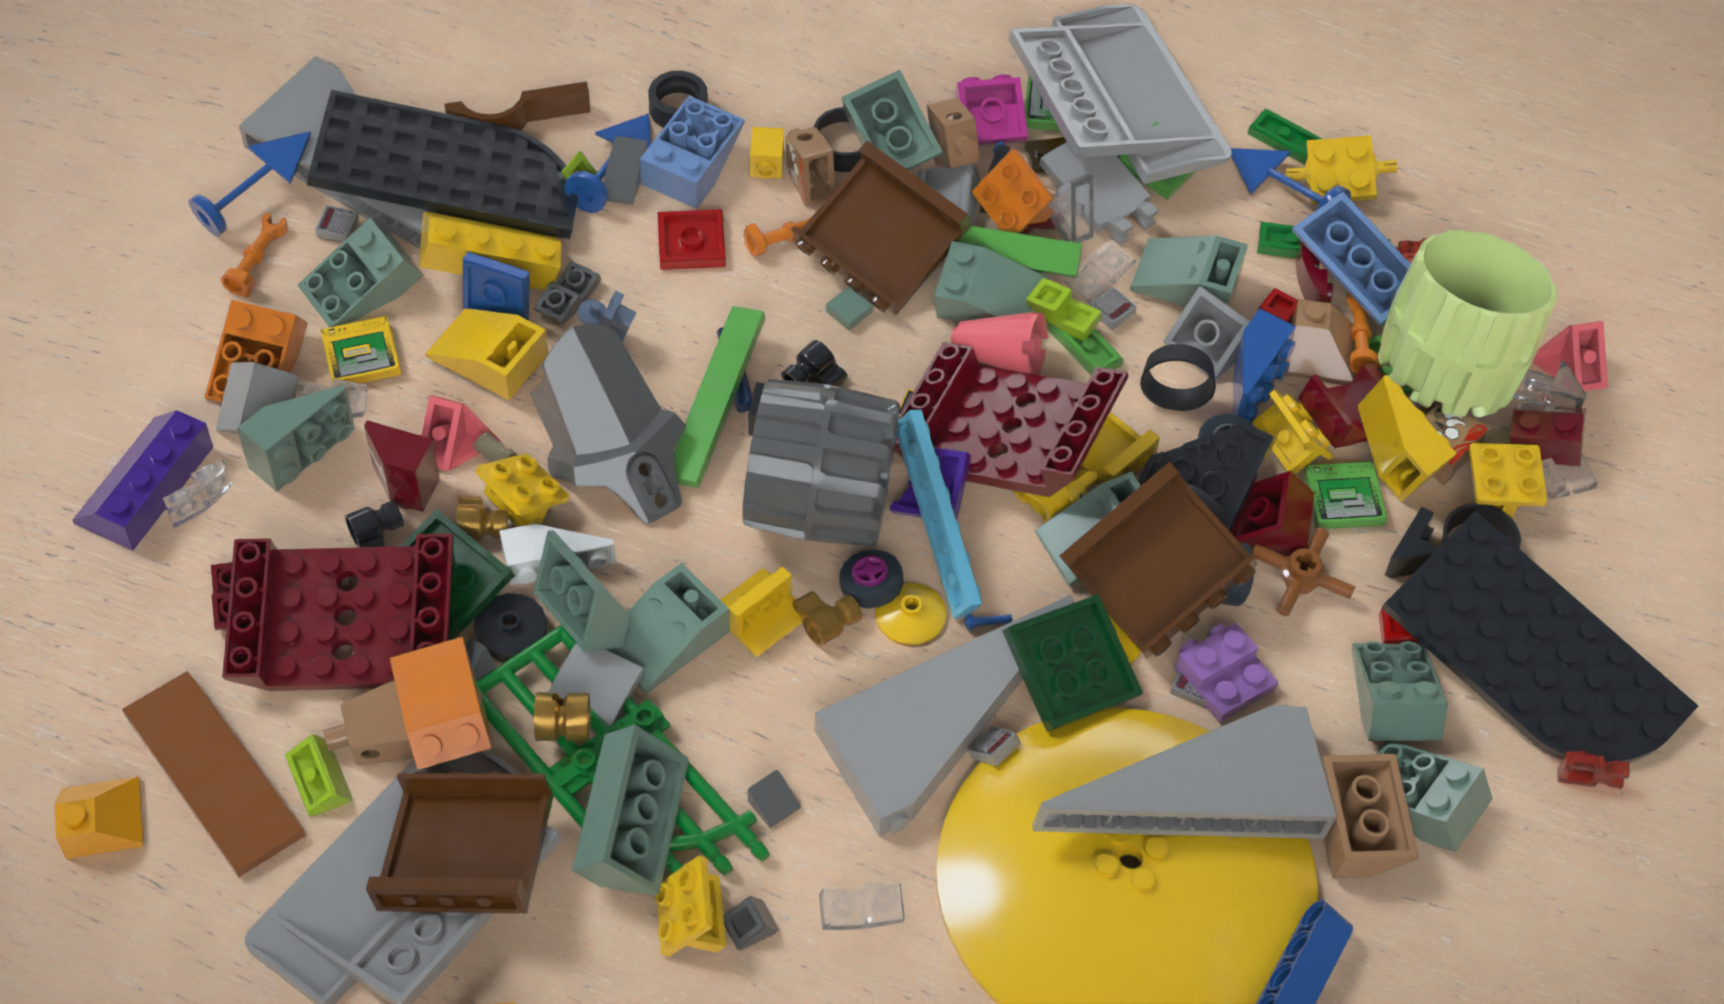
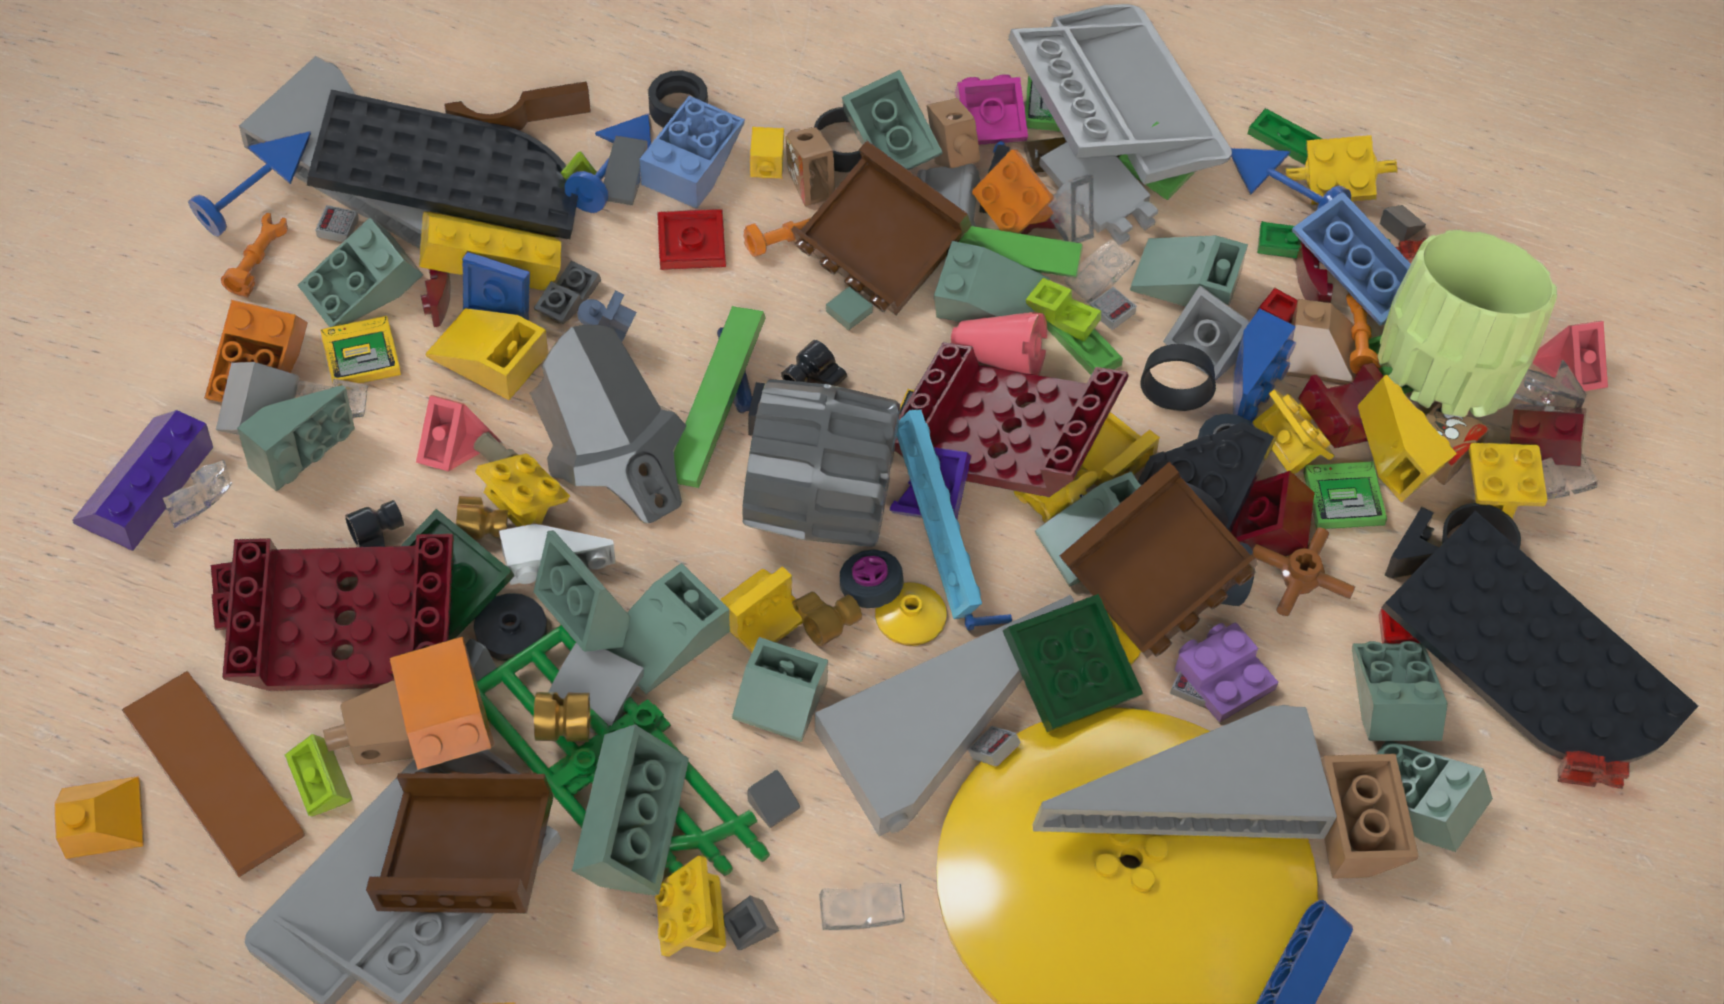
dark red slope [364,420,440,512] -> none
none -> dark red slope [421,269,451,327]
none -> sand green slope [732,637,828,742]
none -> dark grey slope [1379,205,1426,243]

